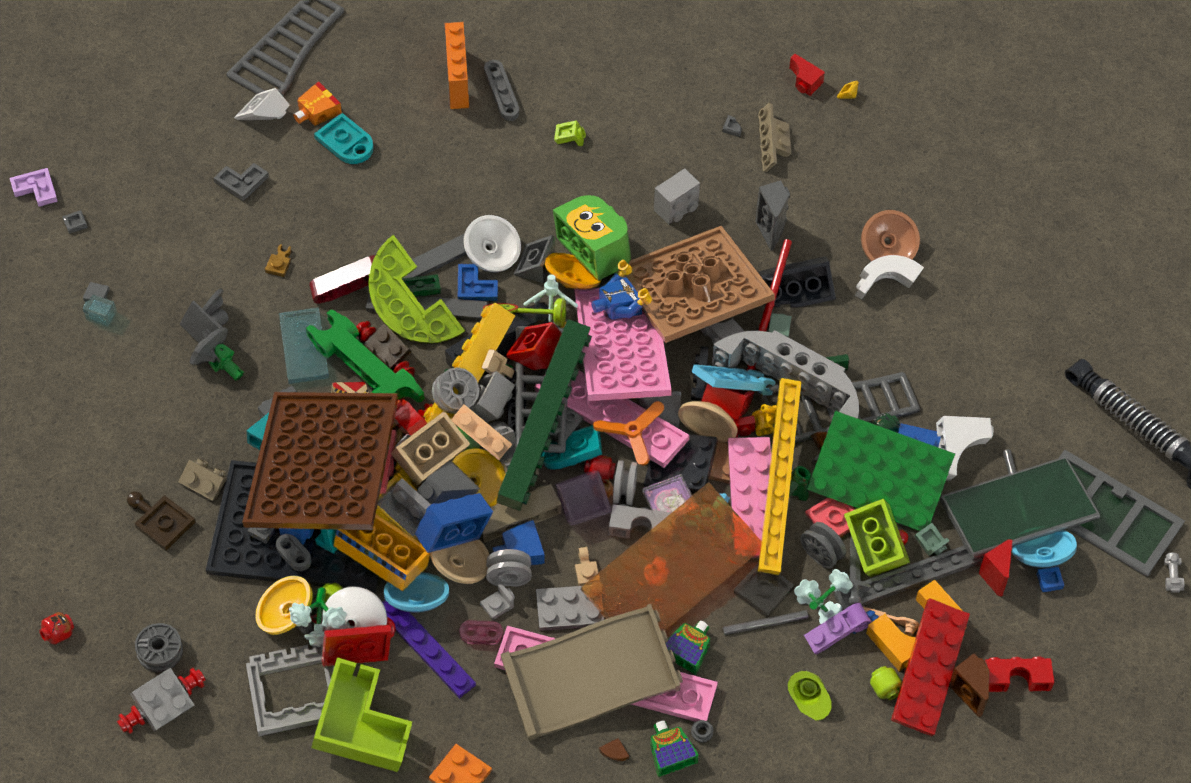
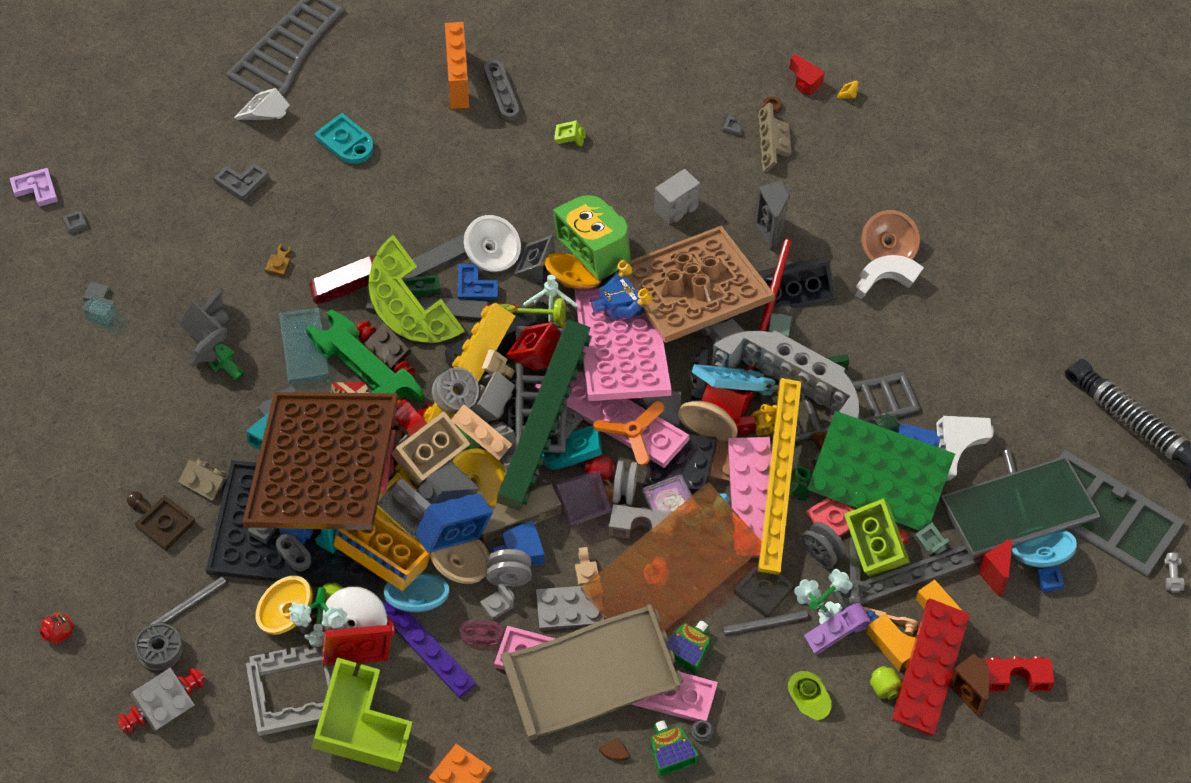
orange torso [294,82,342,126] -> none
none -> flat silver bar [149,576,226,625]
none -> reddish brown tile [763,97,782,114]

